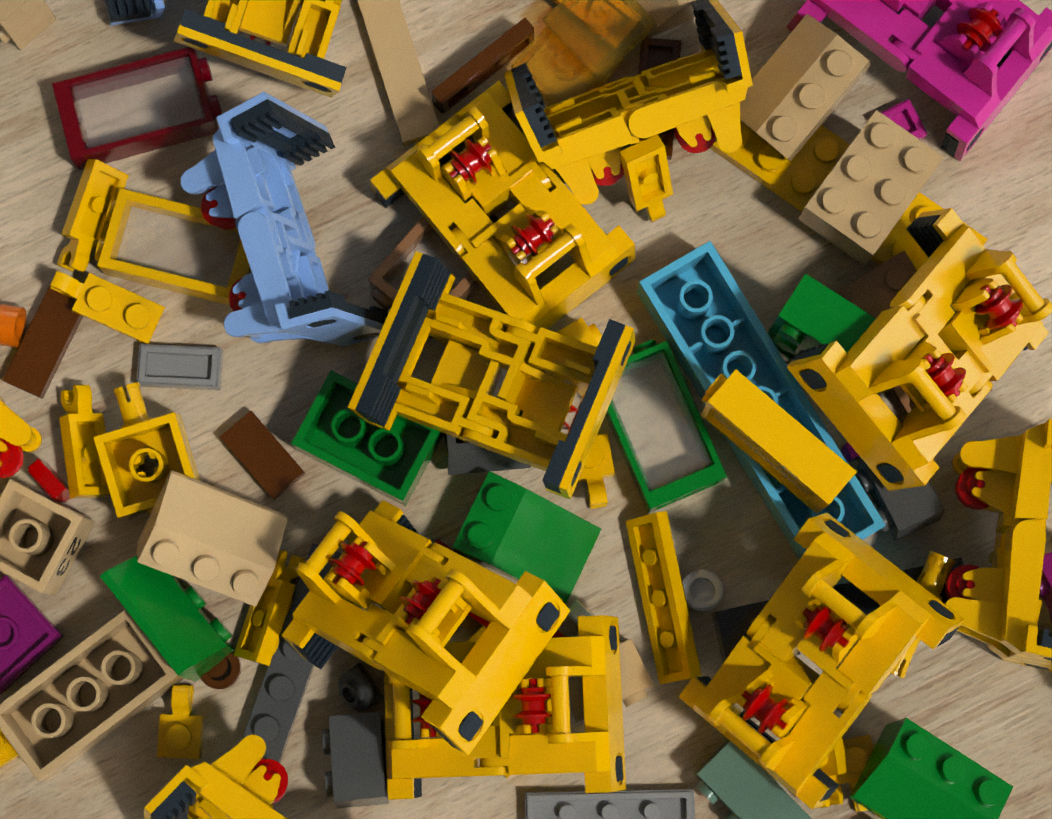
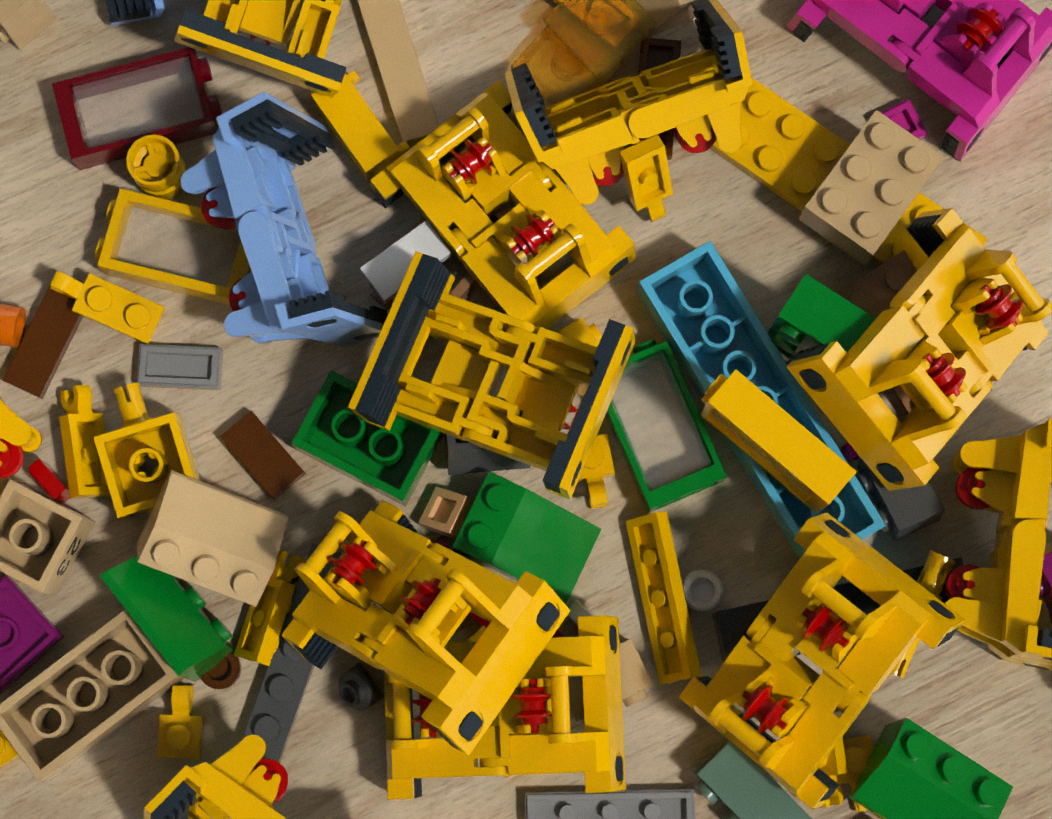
yellow plate [57,159,129,273] -> none
dark grey brick [322,711,389,809] -> none
reddish brown tile [431,17,534,114] -> none
tan slope [740,14,870,161] -> none
none -> yellow wheel [126,134,188,200]
none -> yellow brick [311,71,411,183]
none -> white tile [360,220,452,303]
none -> light nougat plate [418,486,474,539]

